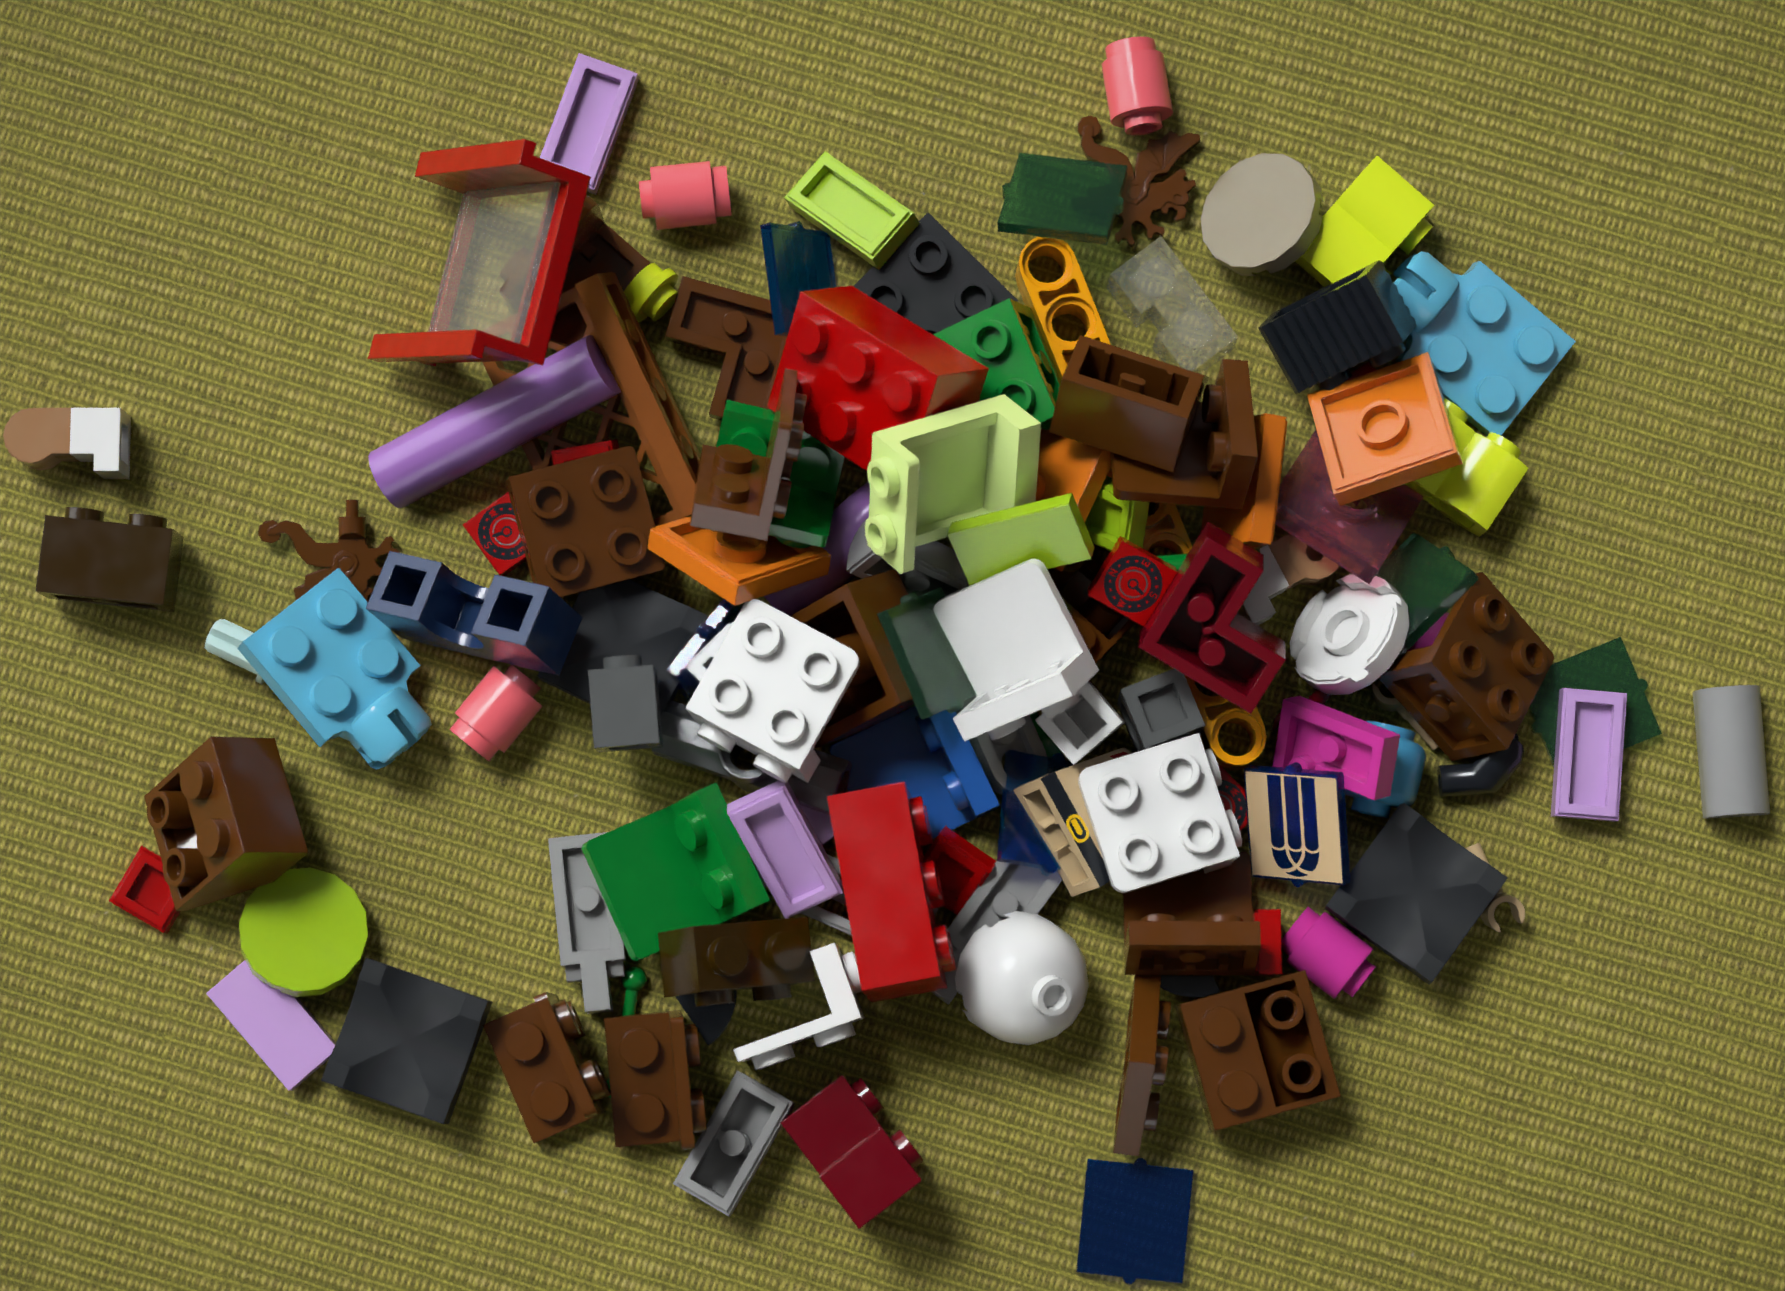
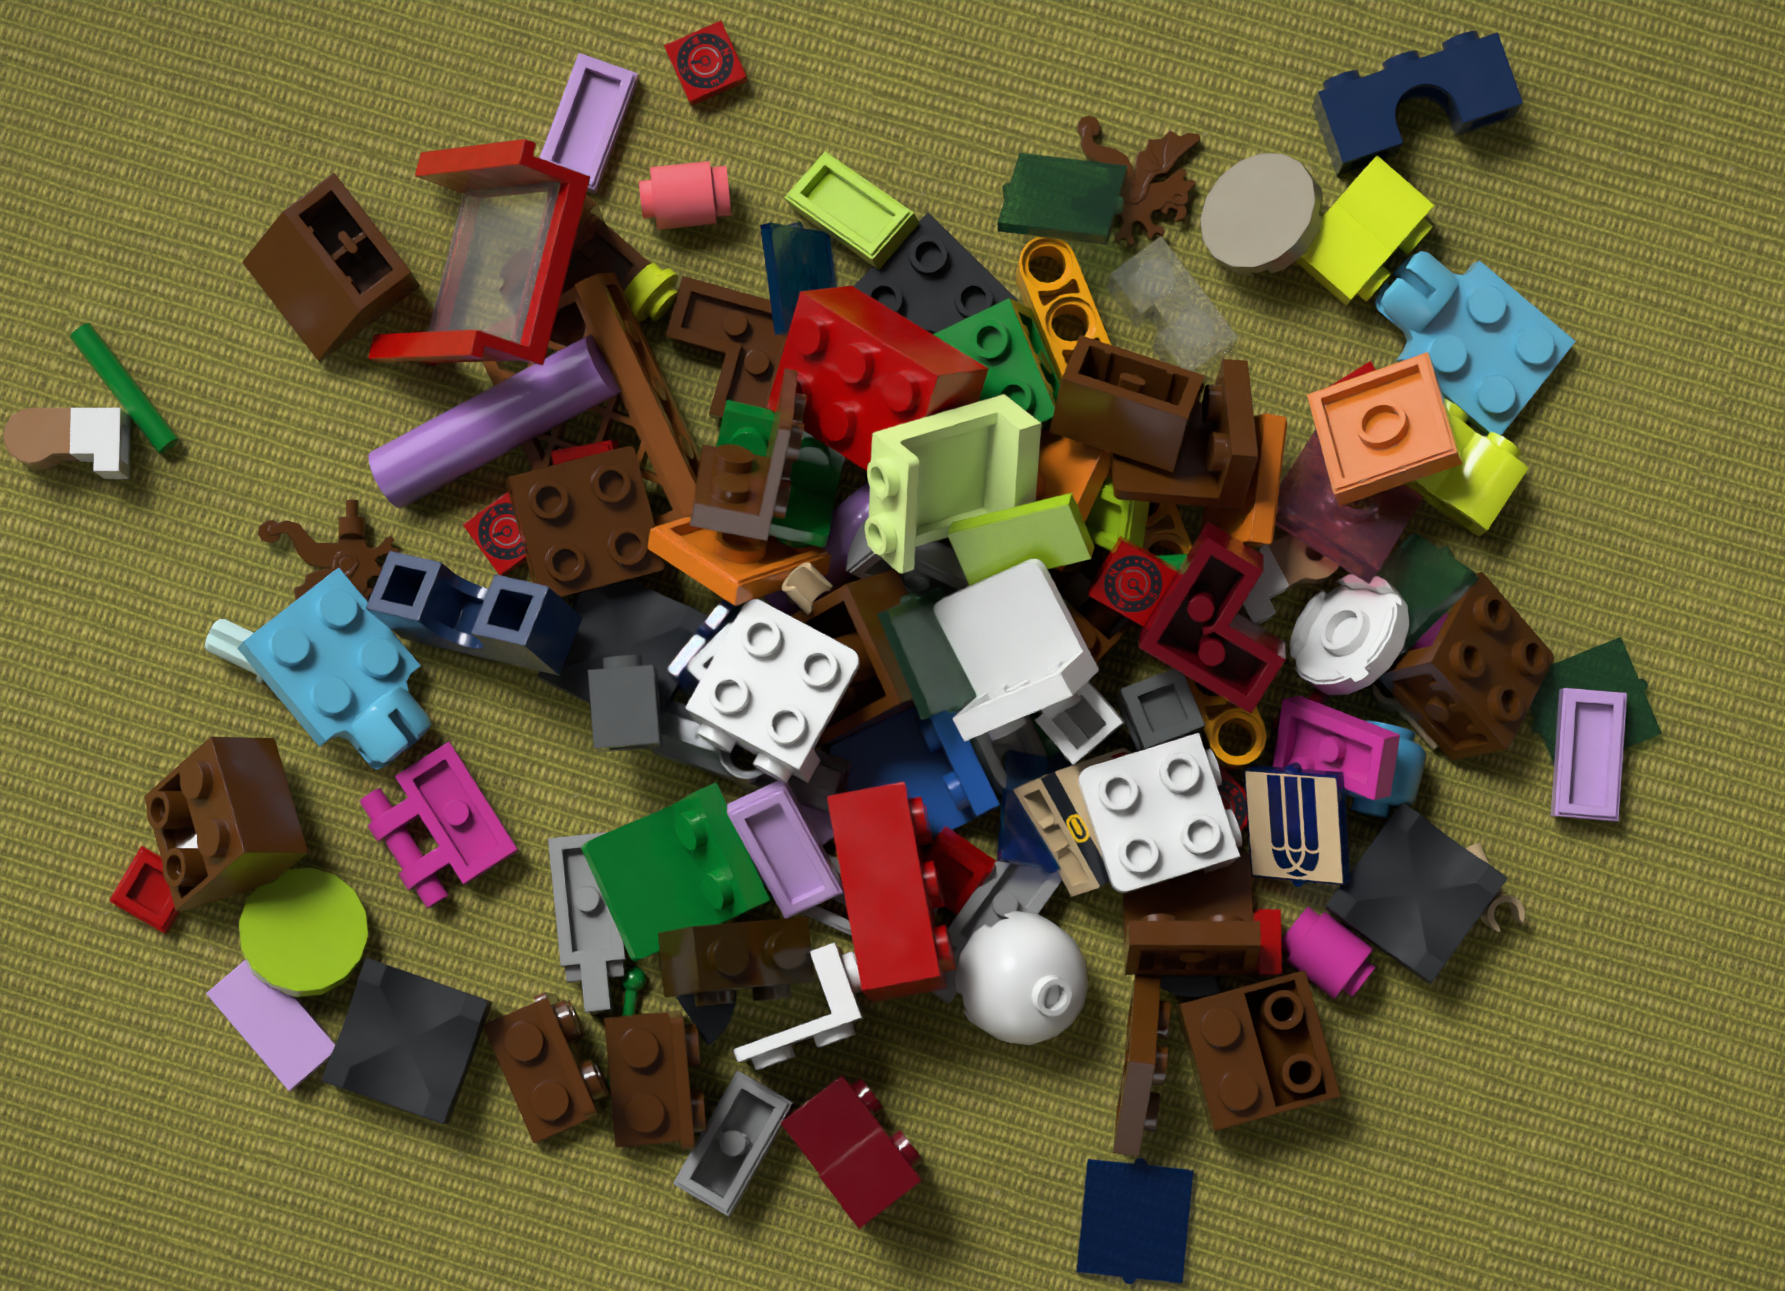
dark brown brick [36,507,184,612] -> none
coral brick [449,665,543,761] -> none
coral brick [1101,37,1173,135] -> none
black brick [1258,260,1416,394] -> none
black arm [1437,733,1524,797] -> none
light grey brick [1693,685,1770,819] -> none
none -> green piece [70,323,179,454]
none -> reddish brown slope [242,173,420,362]
none -> dark pink plate [359,742,520,909]
none -> red tile [664,21,748,107]
none -> tan hand [782,562,833,615]
none -> dark blue arch [1312,31,1523,176]

